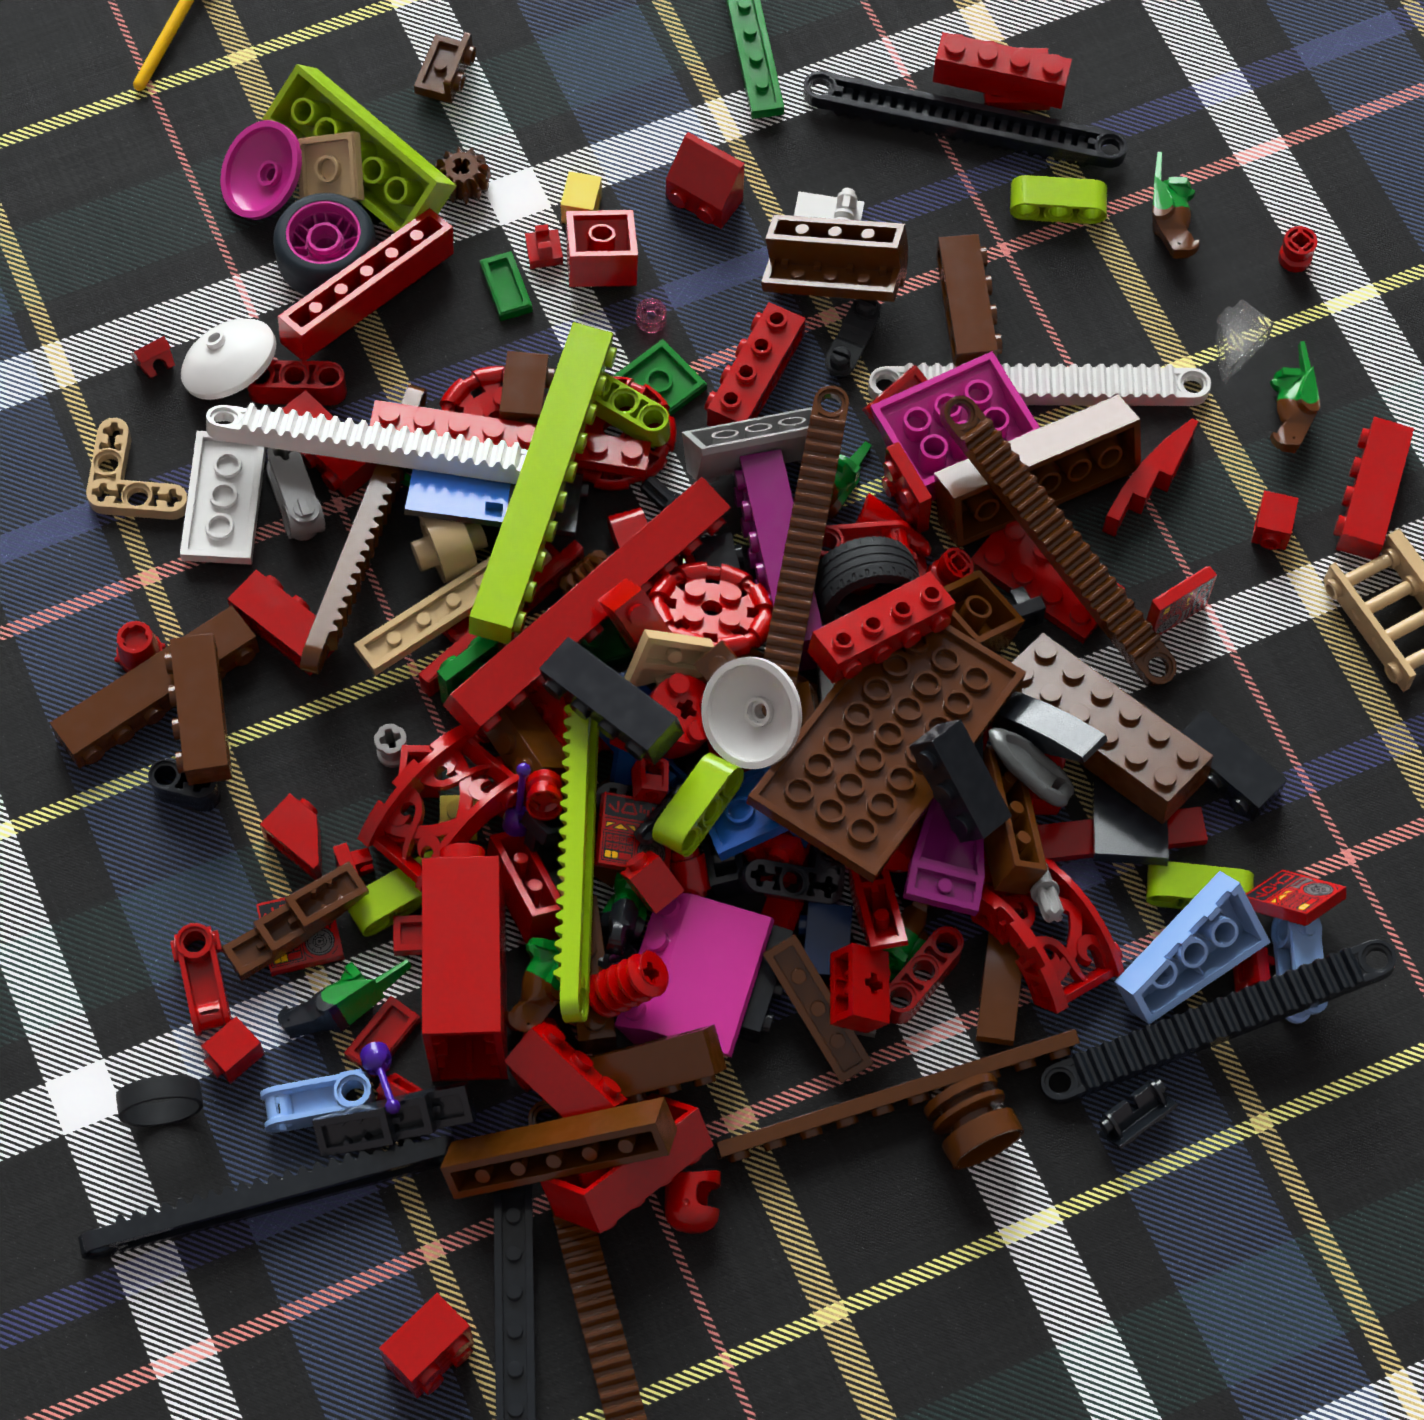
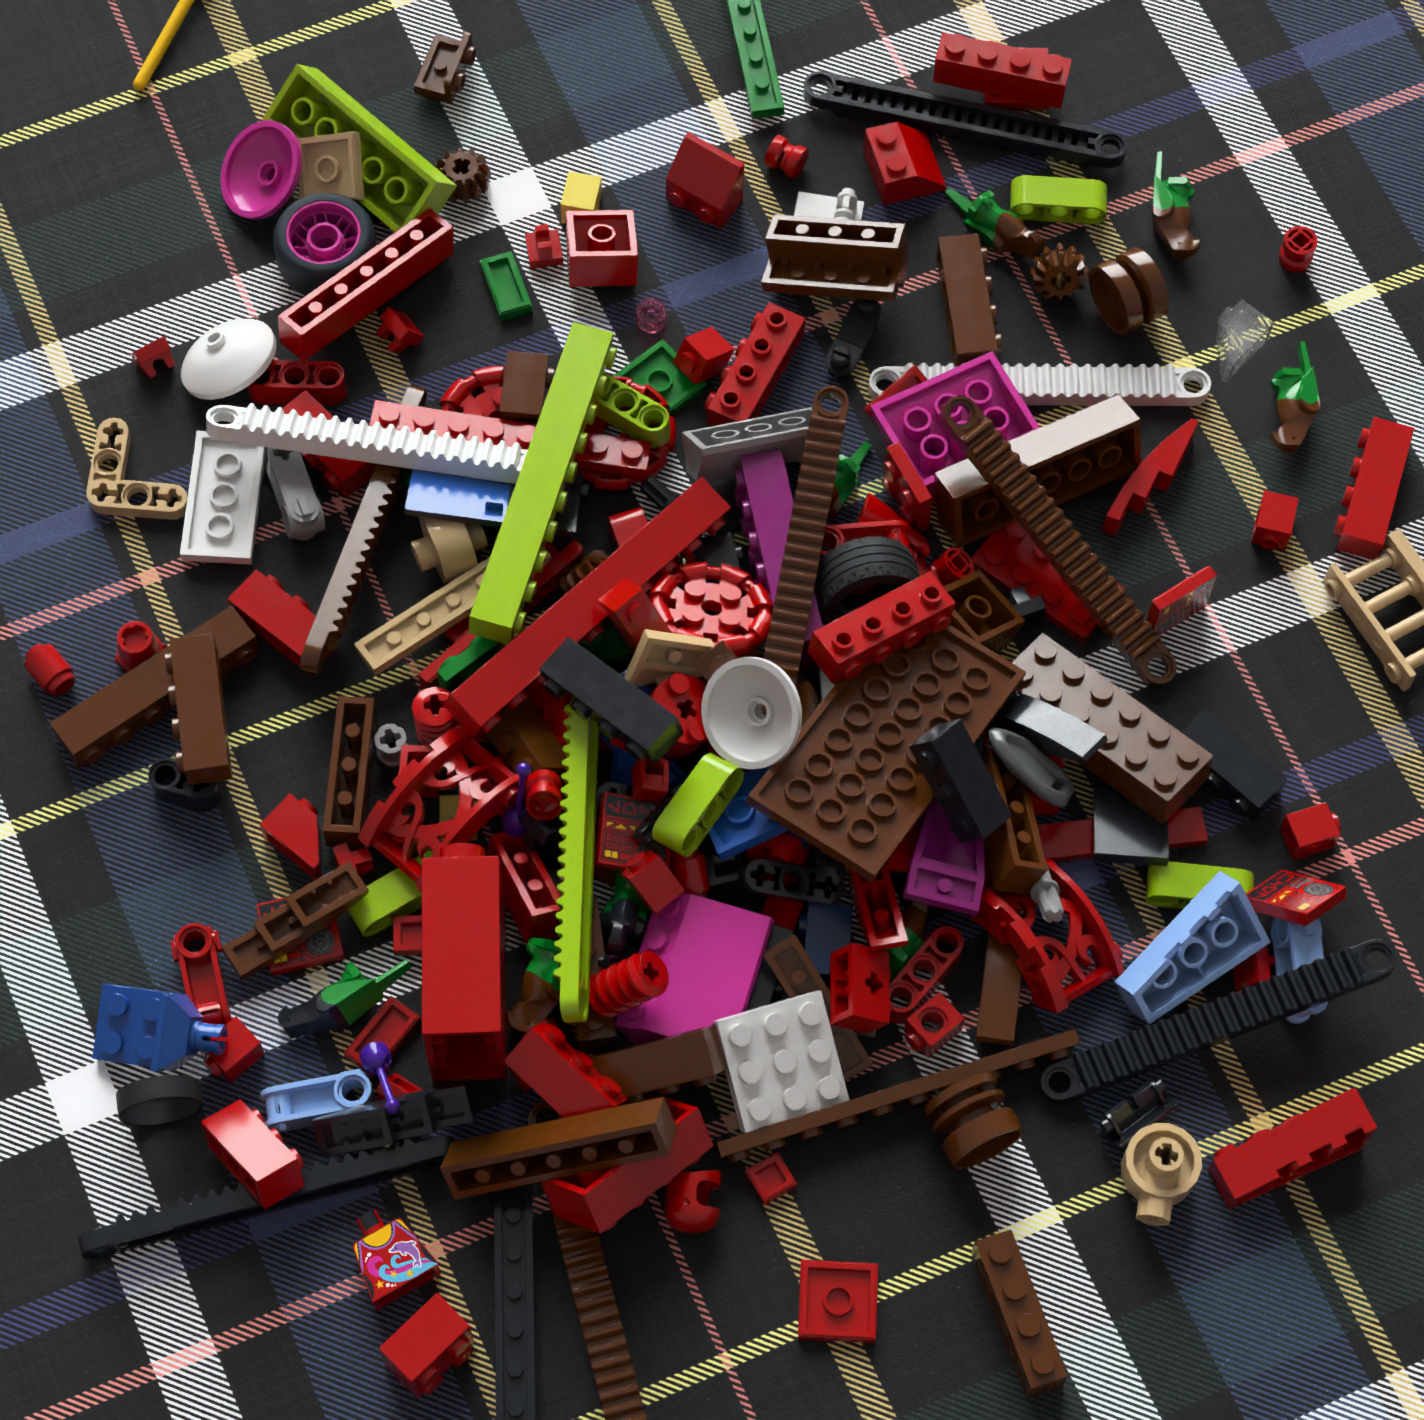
none -> red brick [24,644,76,697]
none -> blue plate [92,984,228,1072]
none -> brick [201,1099,305,1209]
none -> reddish brown brick [323,696,378,849]
none -> torso [352,1210,441,1311]
none -> red tile [376,307,425,354]
none -> red piece [412,687,461,746]
none -> red brick [673,327,734,385]
none -> white plate [712,990,849,1133]
none -> red tile [745,1152,797,1206]
none -> red wheel [764,135,809,179]
none -> red tile [798,1260,878,1343]
none -> red slope [863,122,946,206]
none -> red brick [904,991,965,1058]
none -> animal [945,188,1045,259]
none -> reddish brown brick [971,1229,1068,1399]
none -> reddish brown gear [1030,243,1089,303]
none -> reddish brown wheel [1088,247,1170,335]
none -> tan piece [1121,1123,1202,1226]
none -> red wedge [1207,1087,1378,1210]
none -> red brick [1279,802,1341,861]

